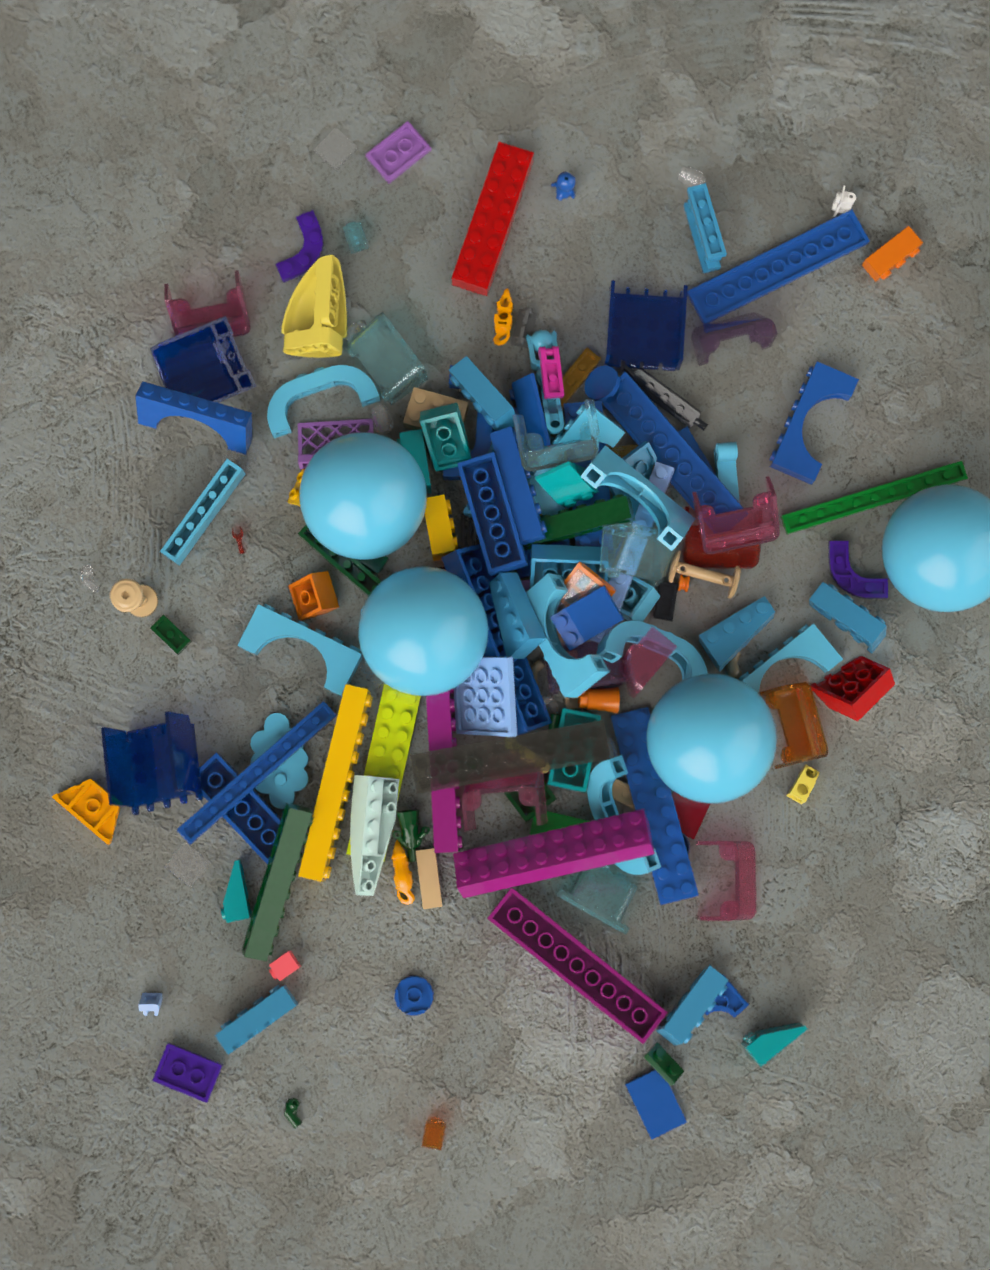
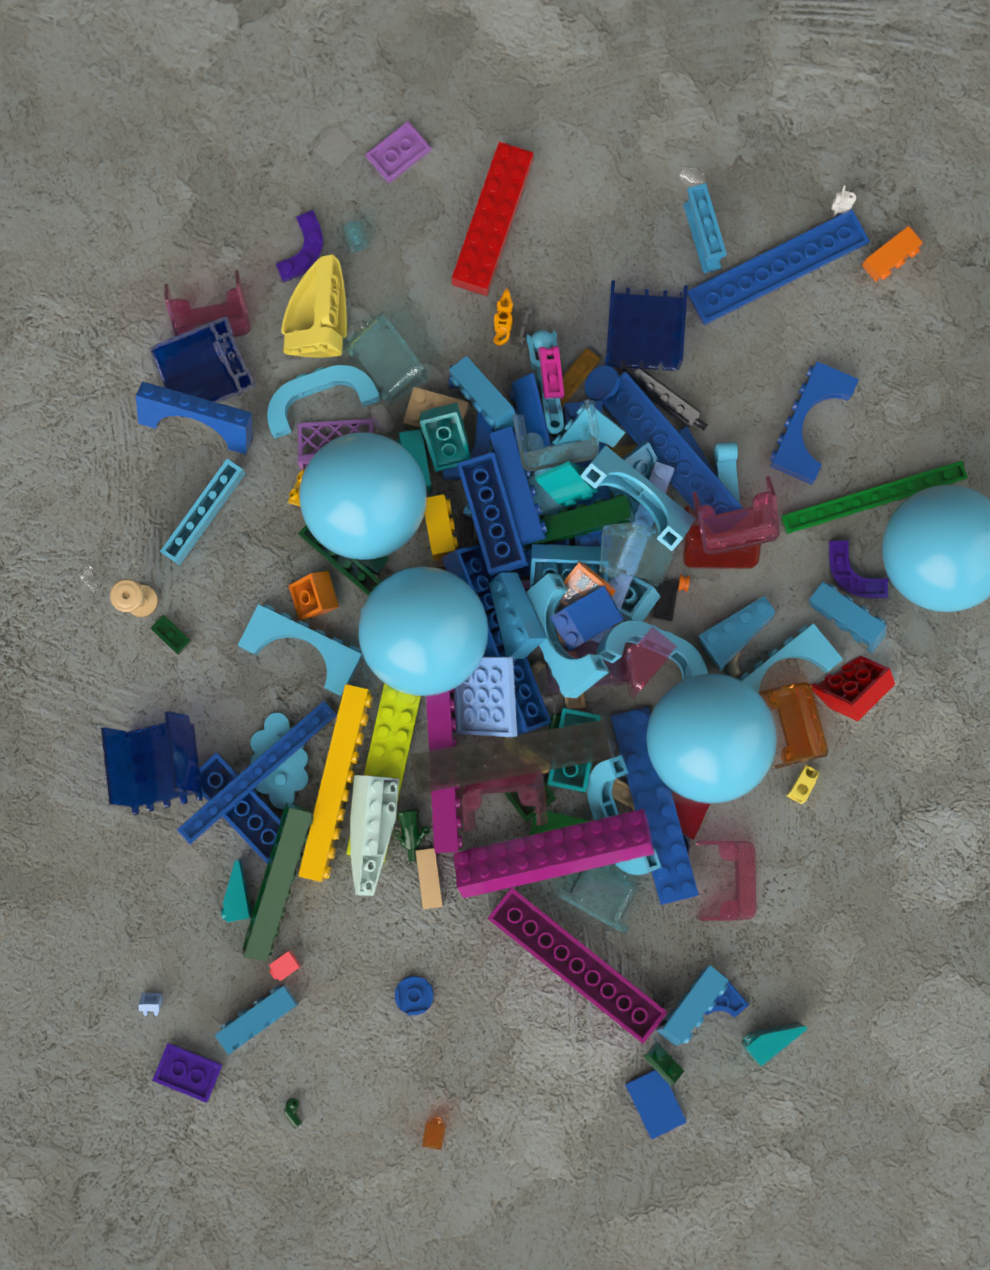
light orange wing [52,779,121,845] -> none
clear red hand [231,526,244,554] -> none
light orange animal [391,840,415,904] -> none
blue animal [551,172,576,201] -> none
orange plant [578,687,620,714] -> none
tan hose [668,550,741,598] -> none
clear purple windscreen [691,312,778,366] -> none

